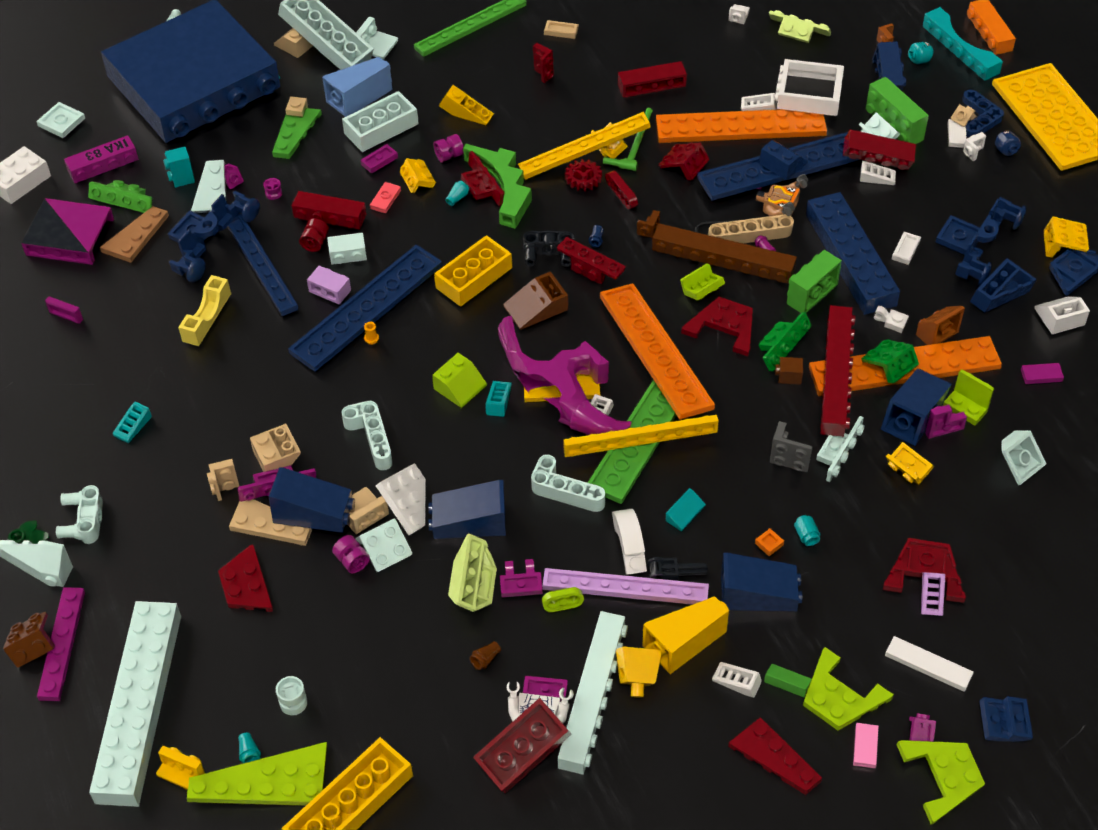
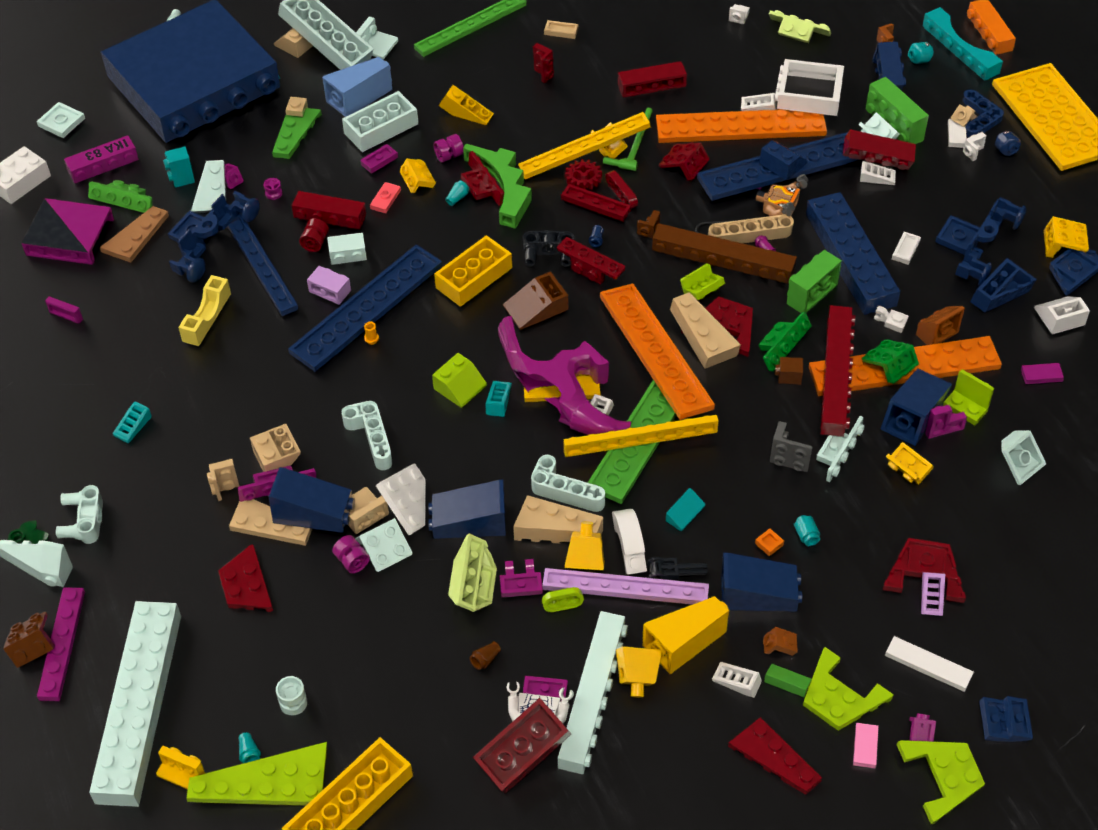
none -> tan wedge [513,495,603,544]
none -> dark red plate [561,184,631,222]
none -> yellow torso [565,521,605,570]
none -> tan wedge [670,292,741,369]
none -> dark orange bracket [763,627,797,656]

